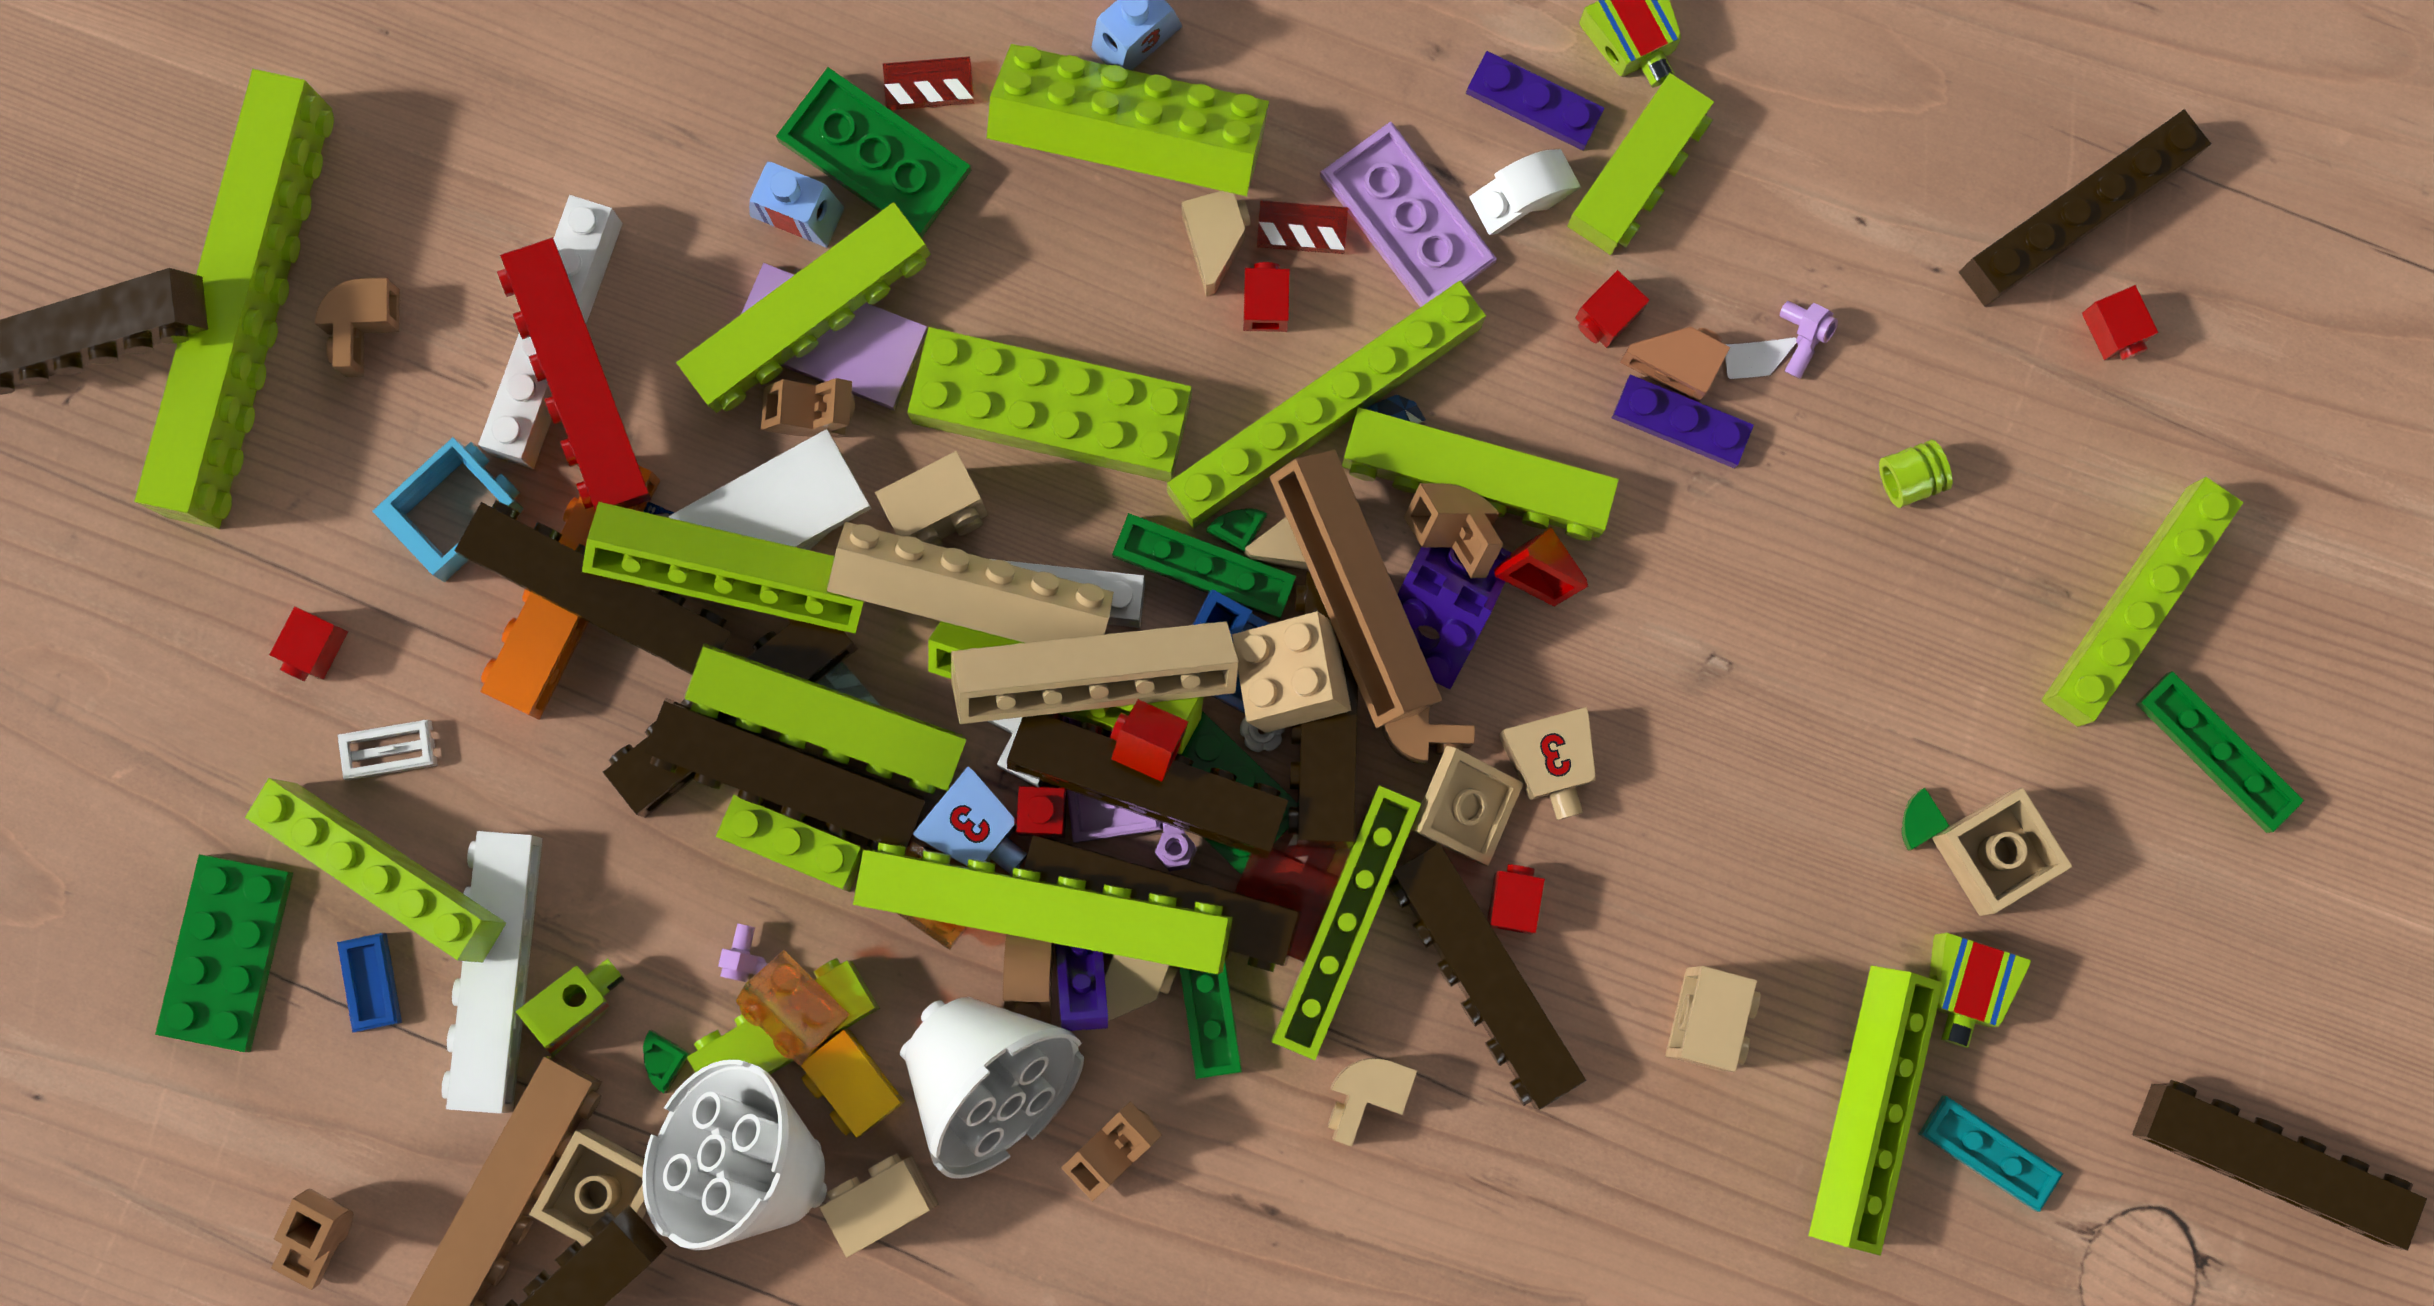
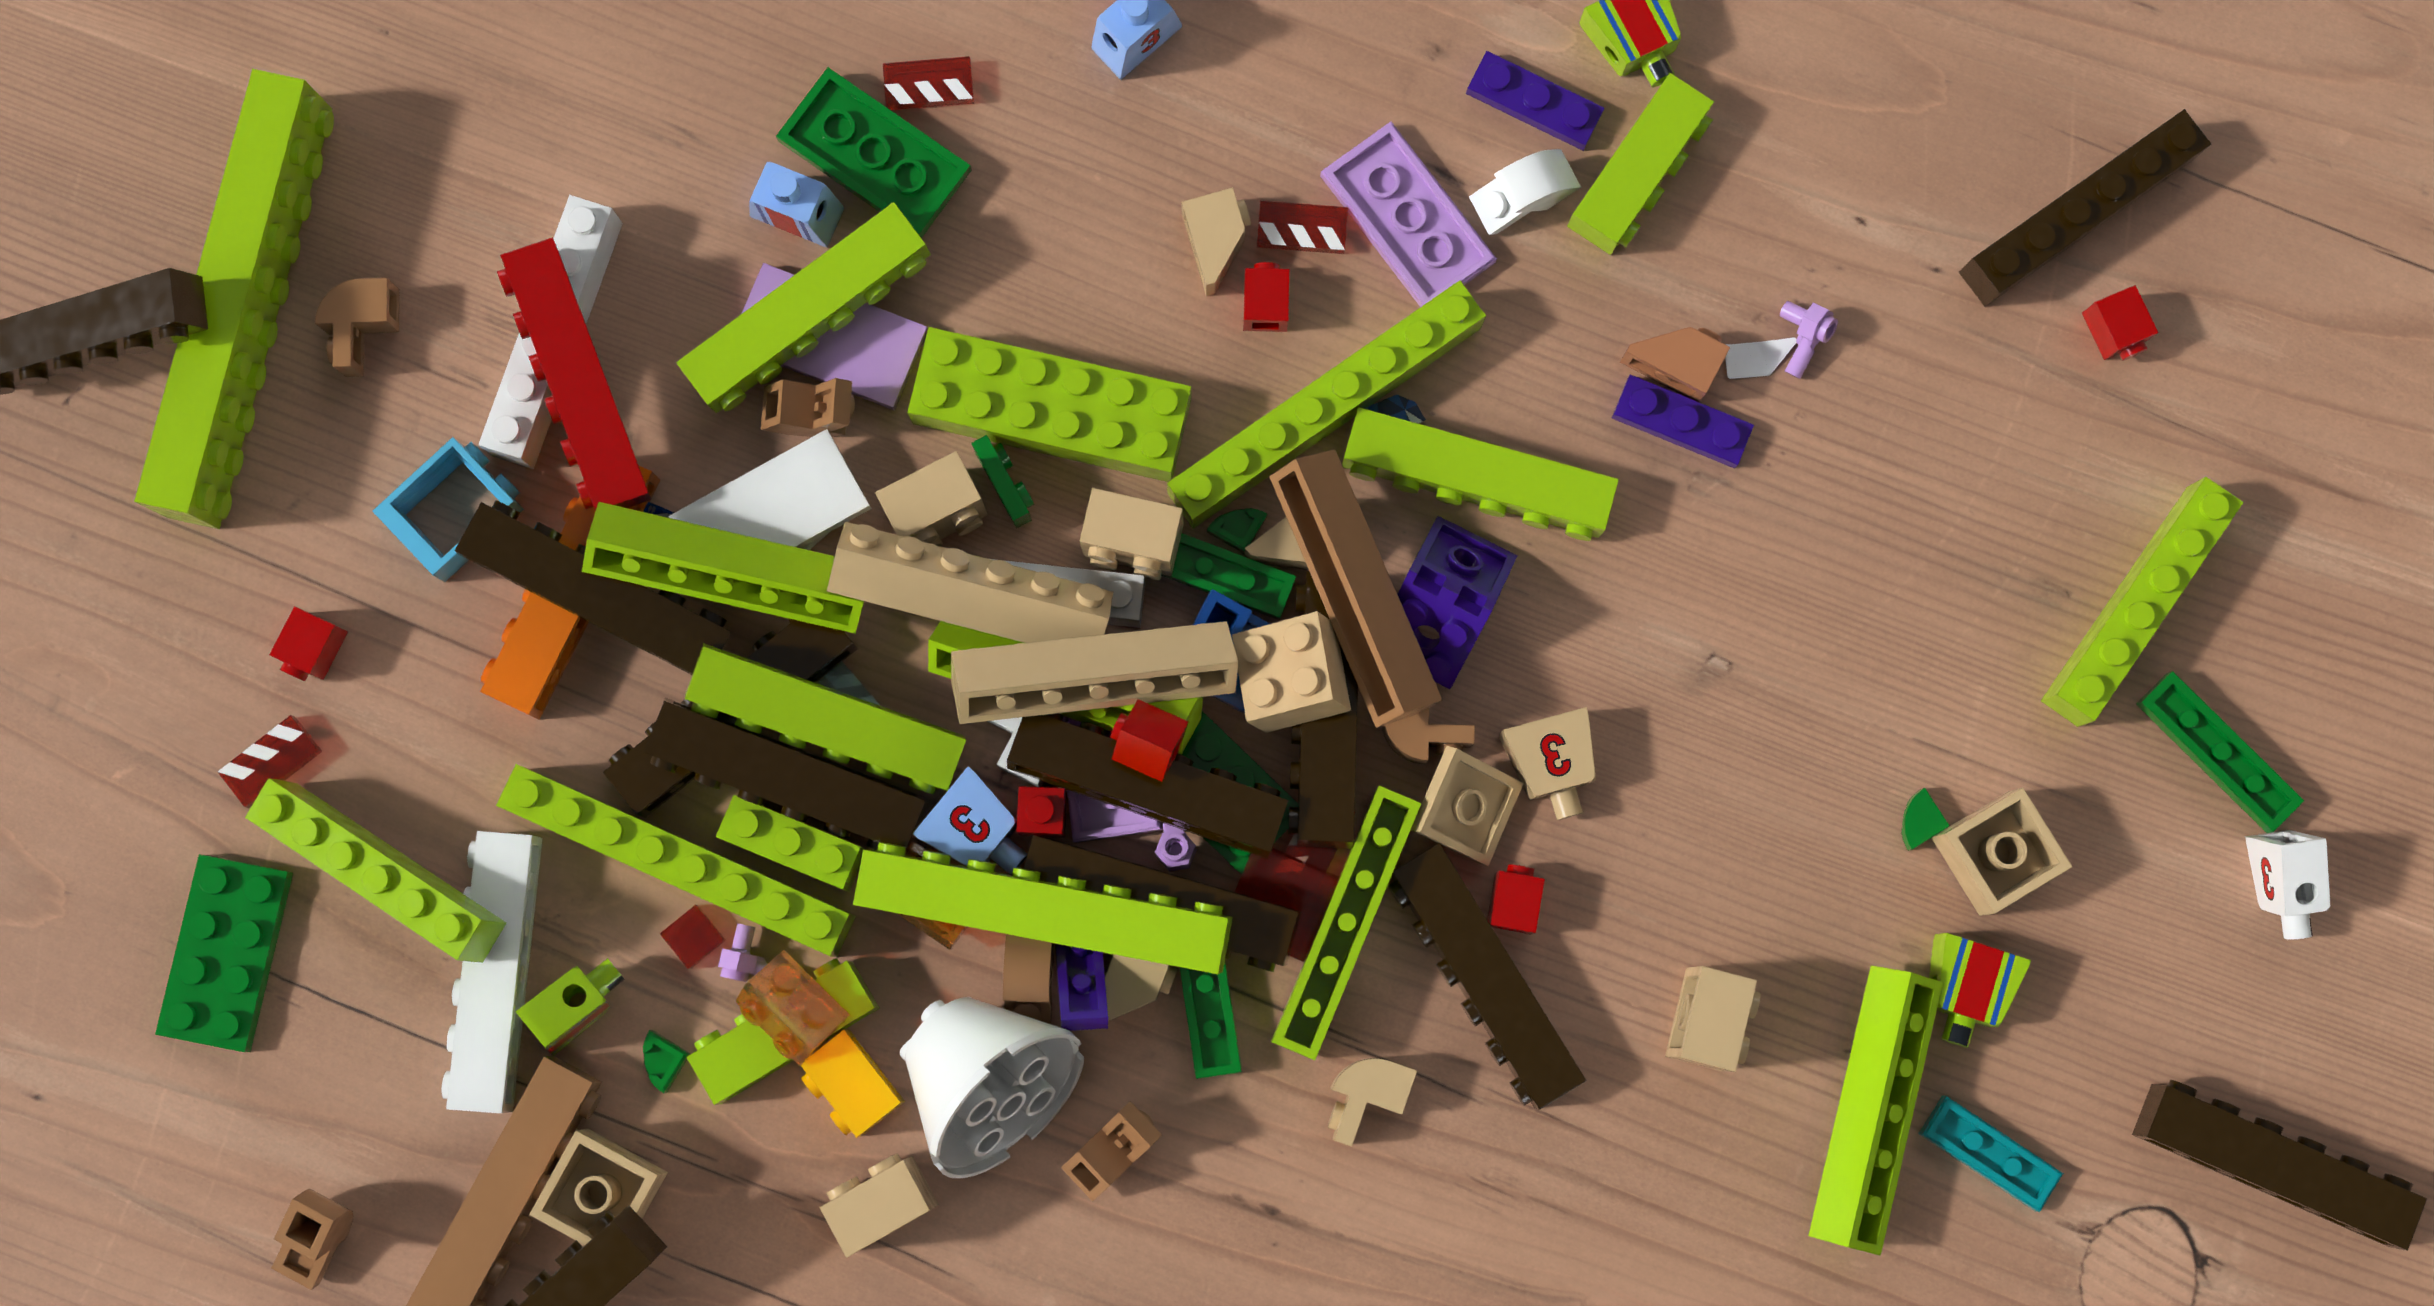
blue tile [337,933,402,1033] -> none
white tile [338,720,438,781] -> none
white cone [642,1060,827,1250] -> none
lime brick [986,44,1269,196] -> none
white plate [1240,717,1285,752] -> none
medium nougat brick [1404,483,1503,578] -> none
red slope [1494,527,1588,607] -> none
red brick [1575,270,1650,348] -> none
lime piece [1879,439,1953,508] -> none
none -> clear red tile [218,715,322,808]
none -> lime brick [496,764,856,958]
none -> clear red tile [660,904,726,969]
none -> green plate [971,435,1034,529]
none -> tan brick [1079,488,1184,580]
none -> white torso [2245,830,2330,939]

